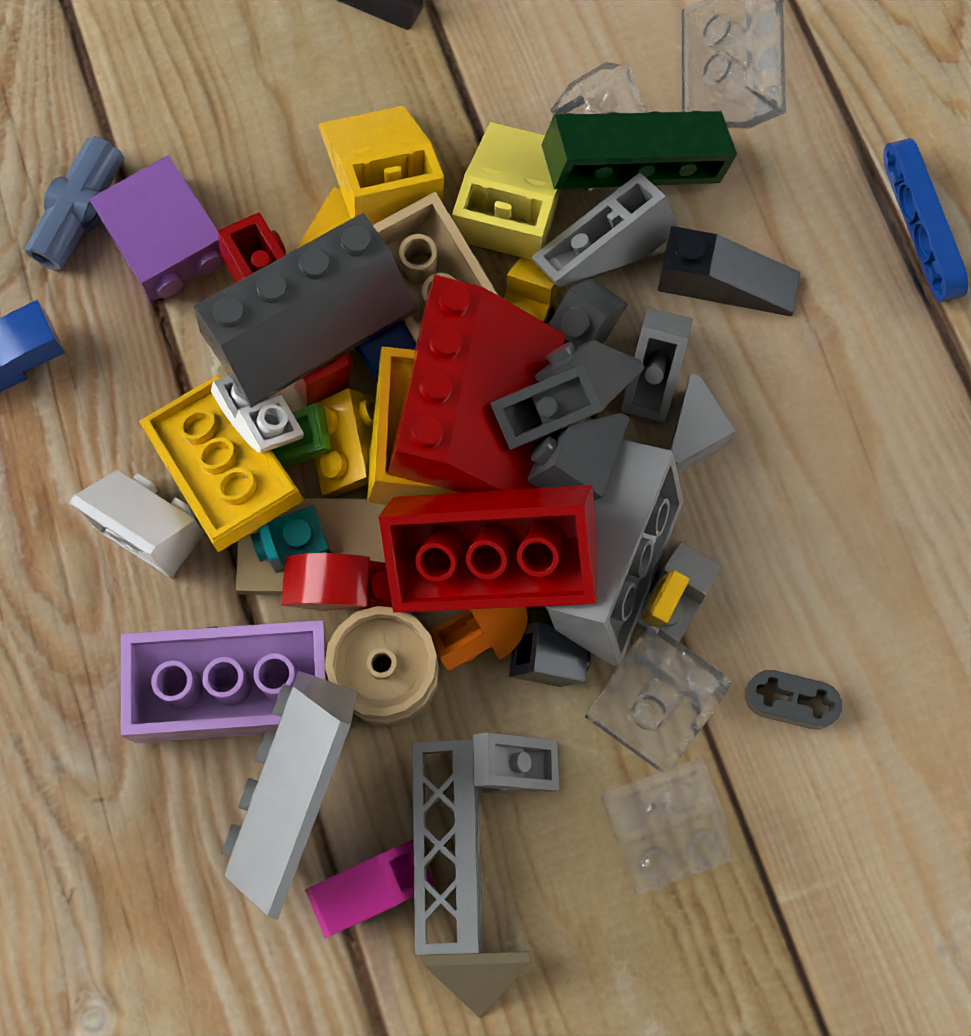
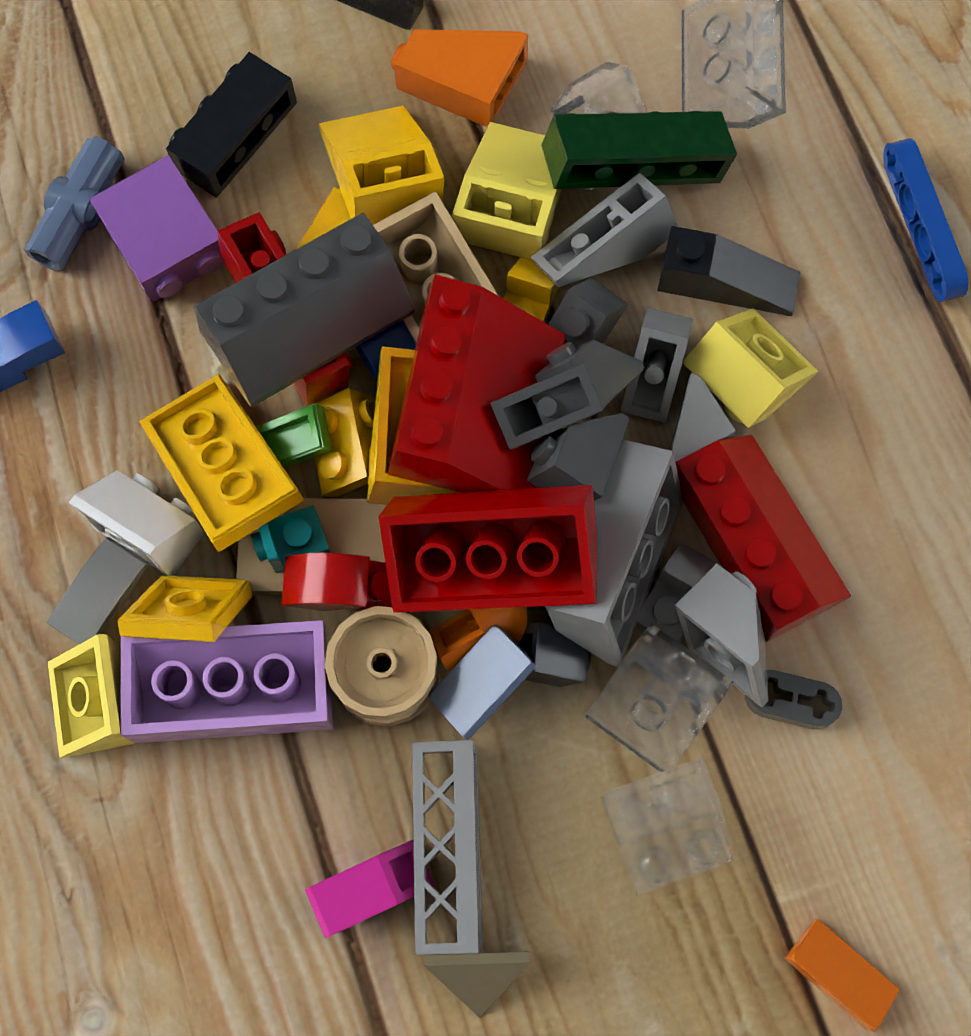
white slope [211,376,304,454] -> none
light grey slope [221,671,357,920] -> none
light grey slope [473,732,559,793] -> none
yellow tile [641,570,690,628] -> none
none -> light grey slope [47,537,149,644]
none -> light yellow slope [48,634,136,758]
none -> yellow tile [117,575,252,642]
none -> black brick [166,52,297,198]
none -> orange slope [391,29,528,128]
none -> slope [429,625,536,740]
none -> light grey slope [675,563,769,708]
none -> red slope [676,435,851,642]
none -> light yellow slope [682,308,818,428]
none -> orange slope [784,918,900,1032]

